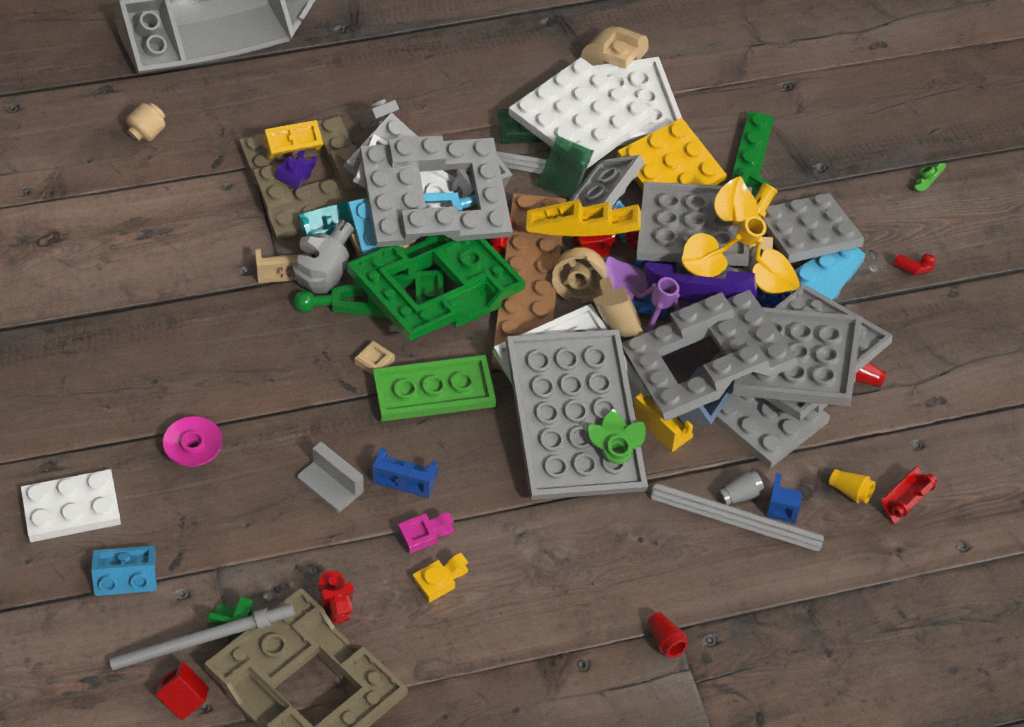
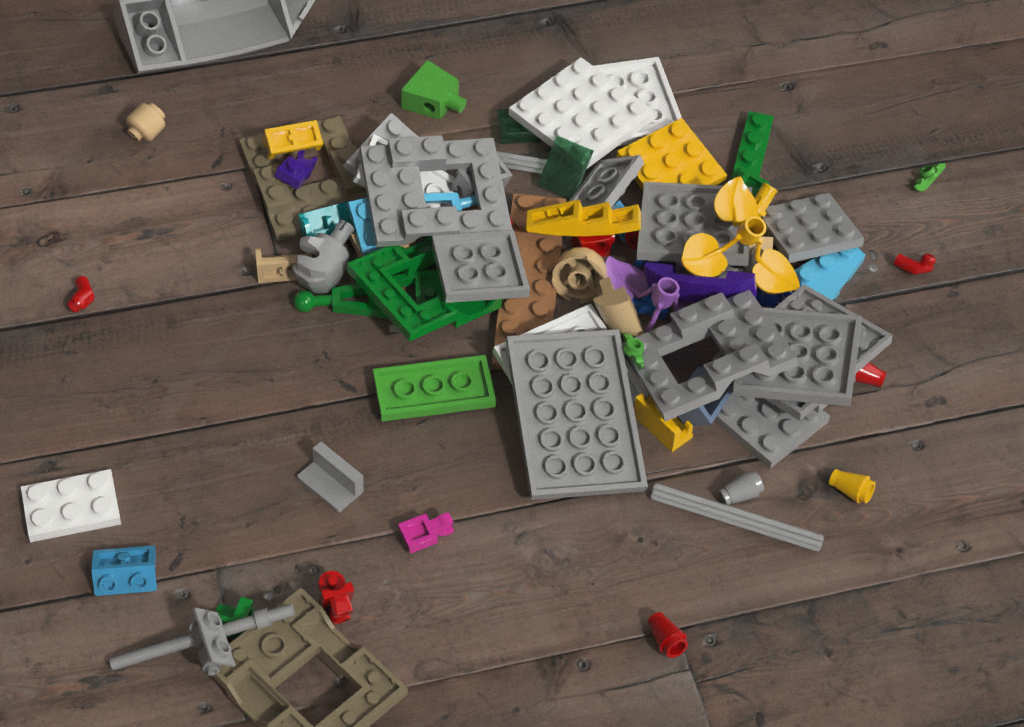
red panel [155,661,209,720] -> none
dark pink dish [163,416,223,467] -> none
tan tile [355,341,395,375] -> none
light grey plate [359,99,399,130] -> none
blue hinge [372,447,439,498] -> none
yellow plate [413,553,468,603] -> none
tan brick [581,26,649,69] -> none
bright green plate [588,409,646,464] -> none
blue panel [766,473,802,524] -> none
red hinge [880,466,937,524] -> none
none -> red arm [67,276,95,313]
none -> light grey hinge [189,608,236,676]
none -> bright green torso [401,60,467,119]
none -> light grey plate [431,230,530,303]
none -> bright green piece [622,333,644,370]

